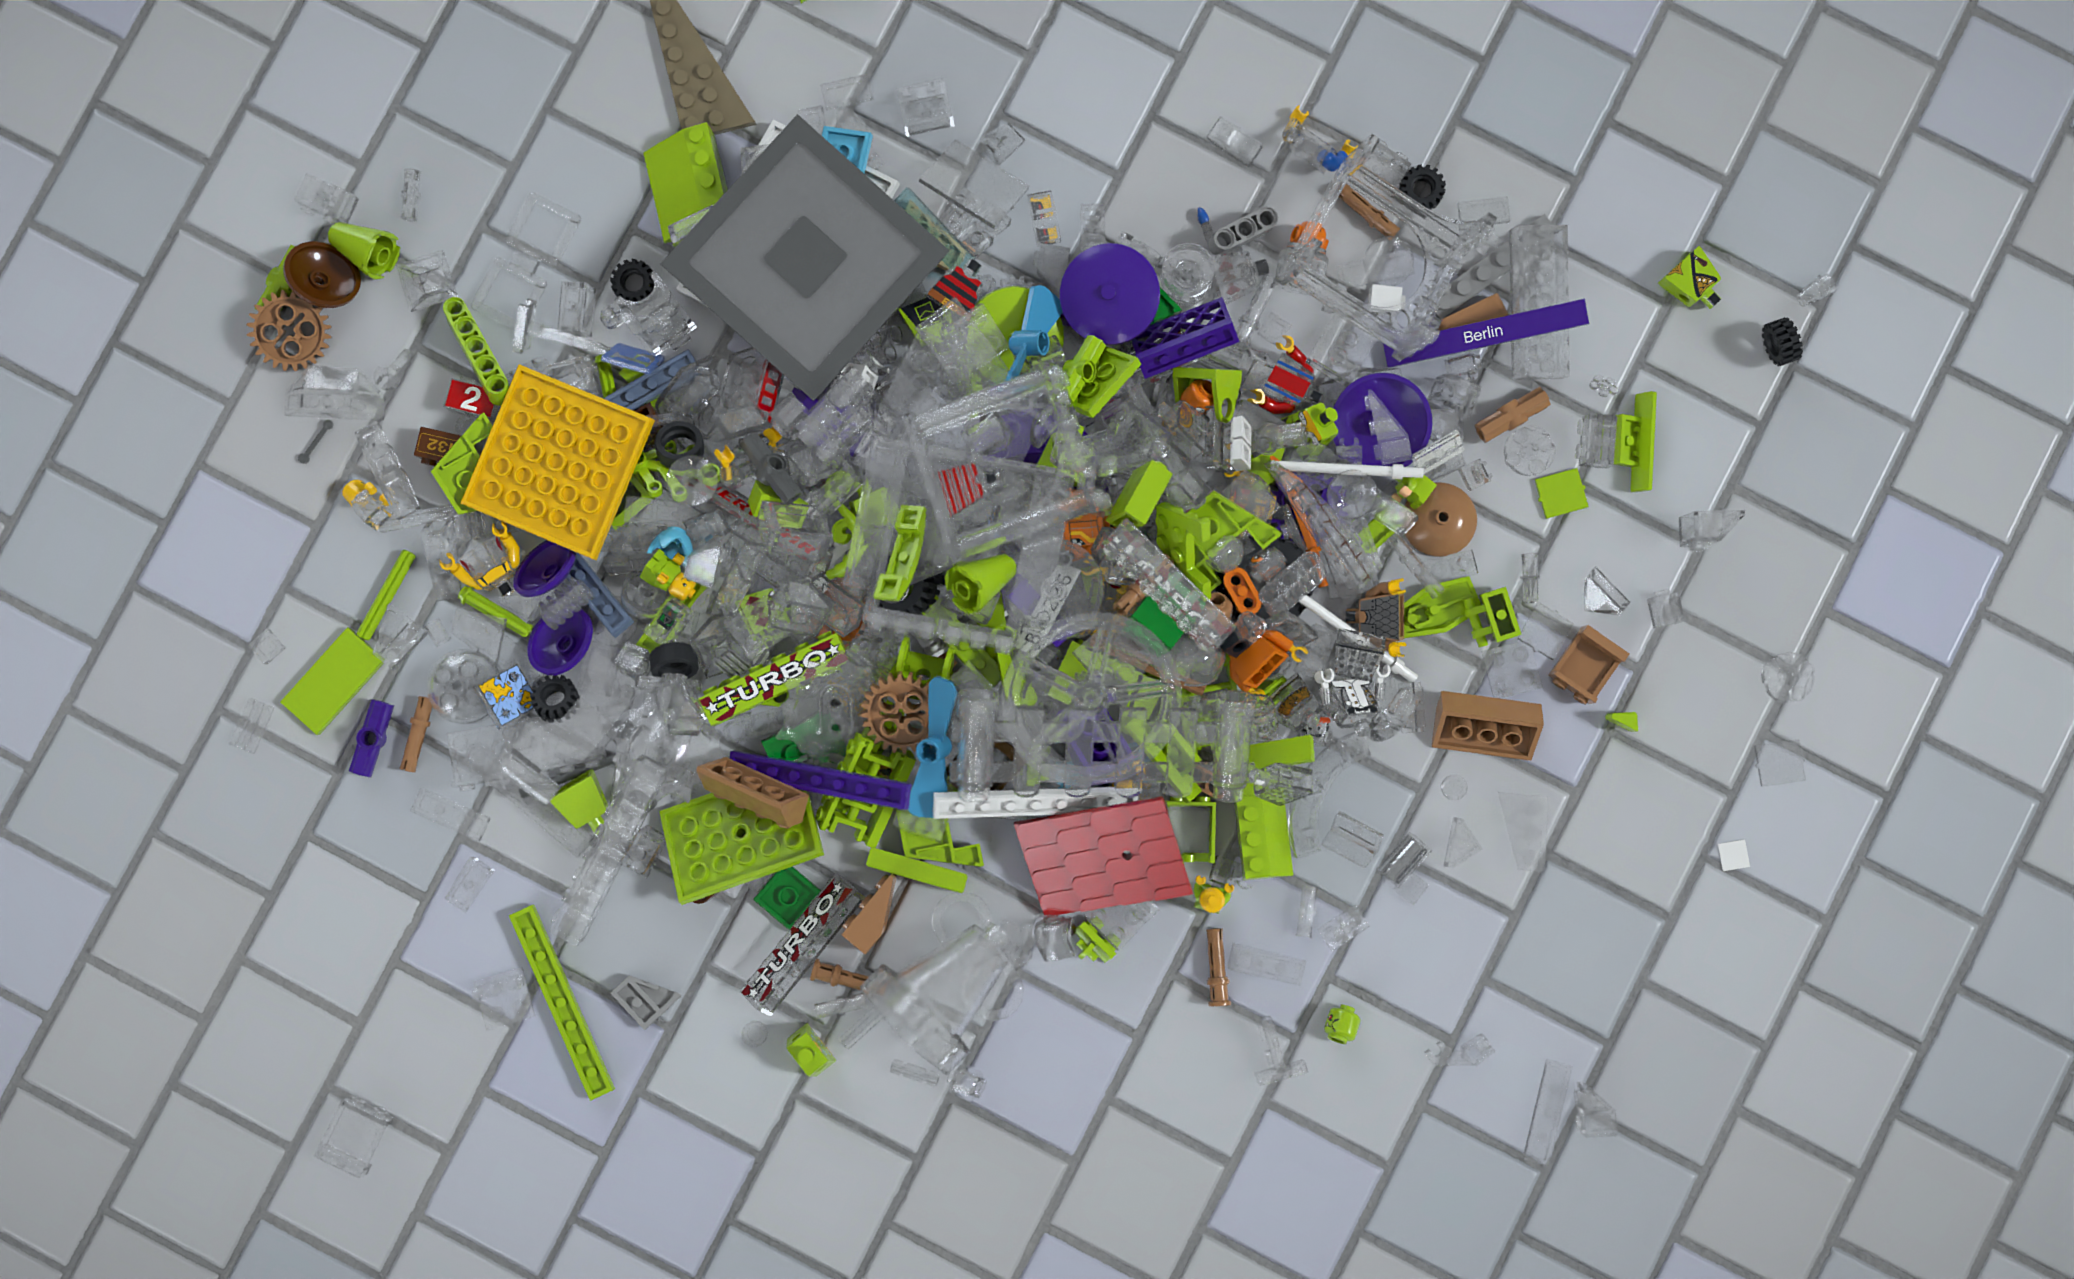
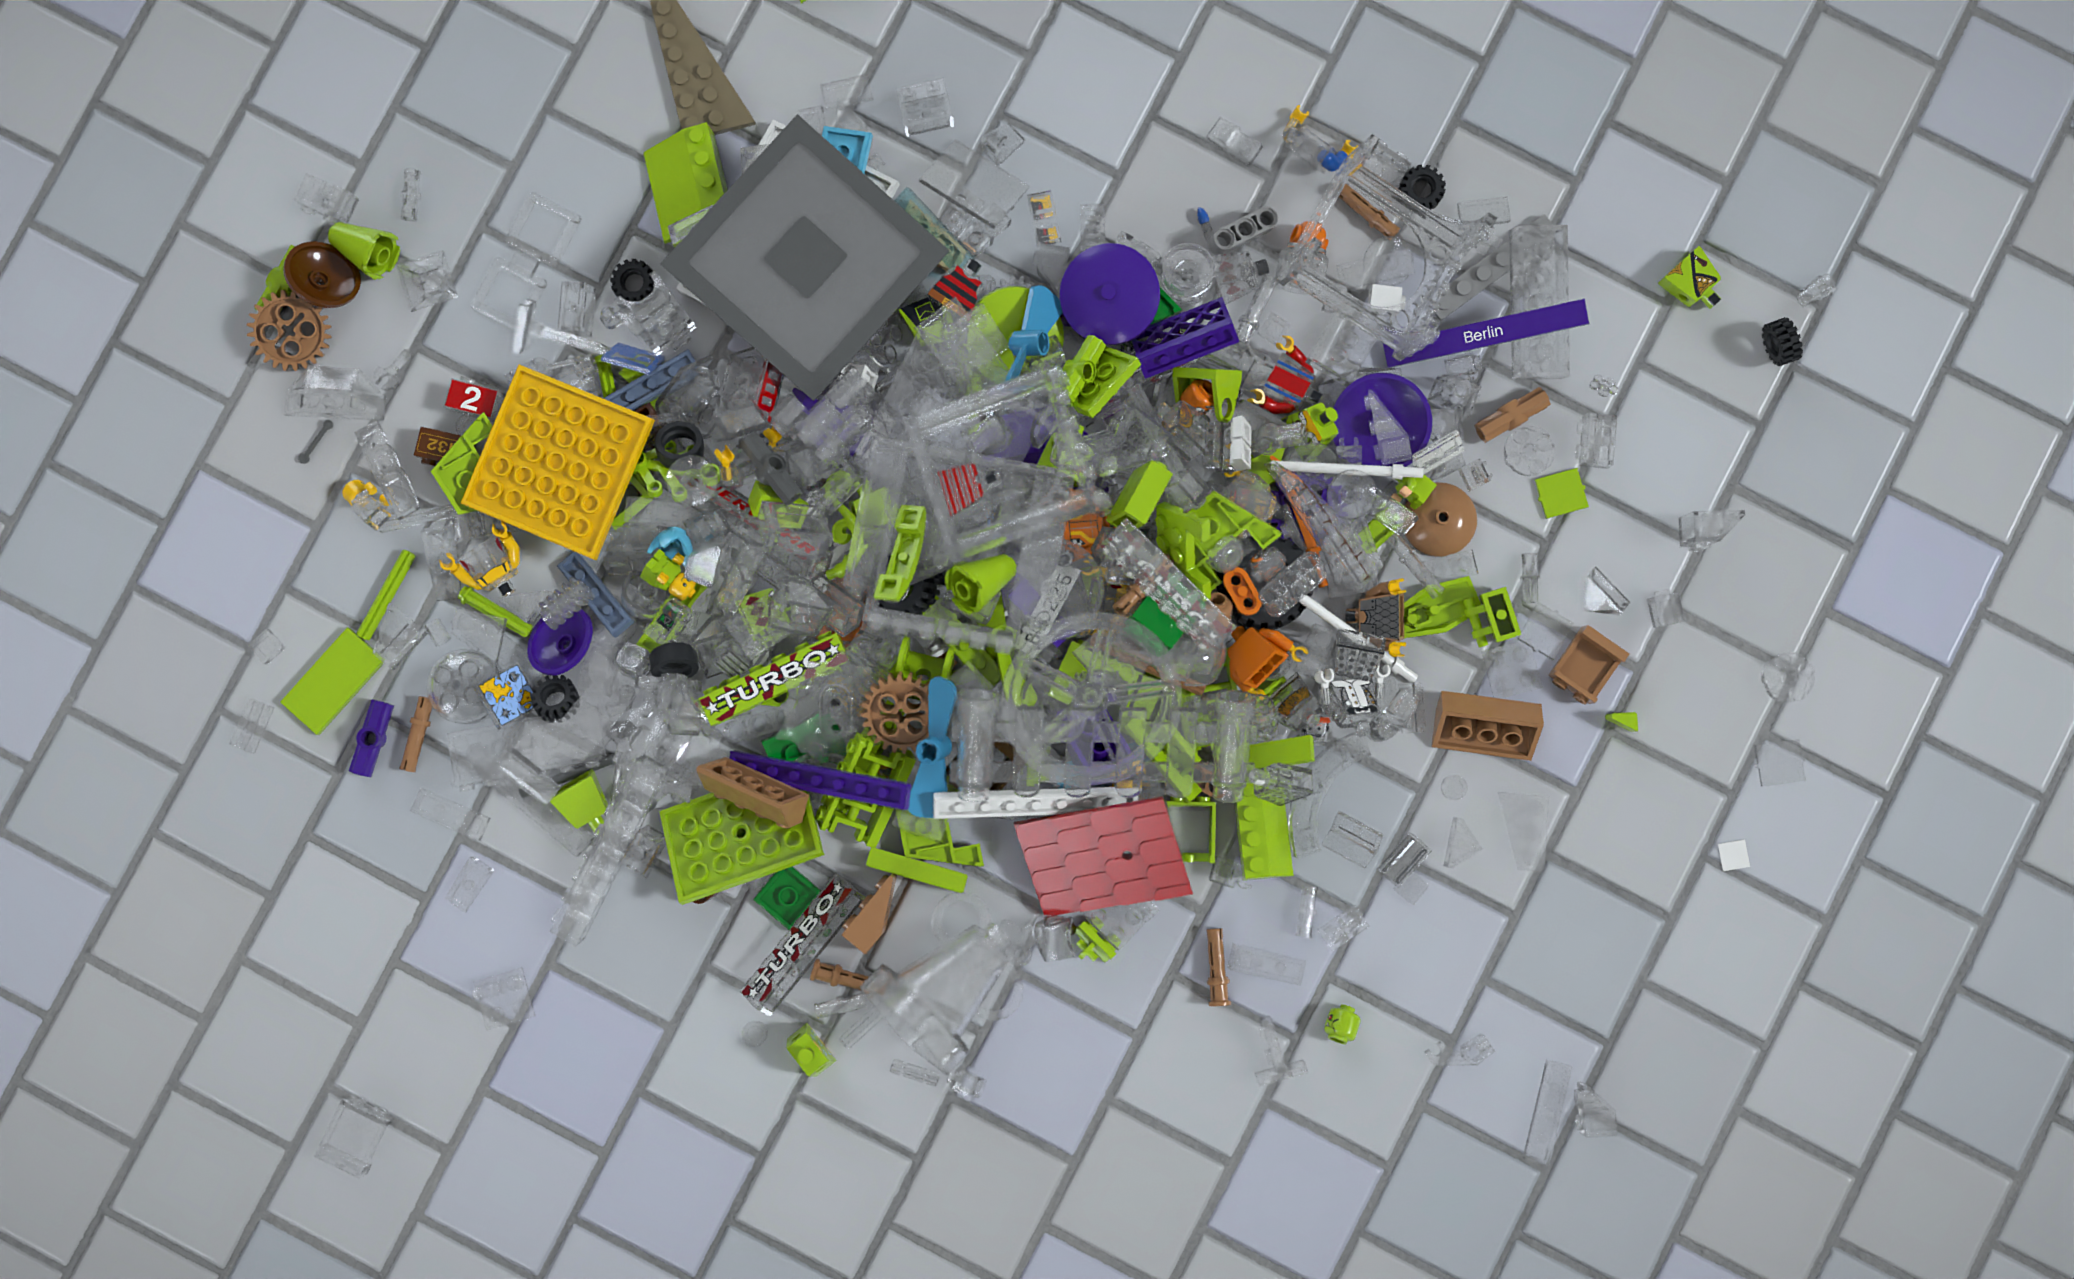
lime beam [443,297,509,406] -> none
lime plate [509,904,615,1101] -> none
dark purple dish [513,540,577,597] -> none
light grey wing [611,975,681,1030] -> none
yellow piece [1193,875,1234,914] -> none
clear leg [1213,611,1267,658] -> none
clear slope [1264,610,1318,647] -> none
medium nougat beam [1434,293,1509,331] -> none
lime bracket [1613,391,1657,493] -> none

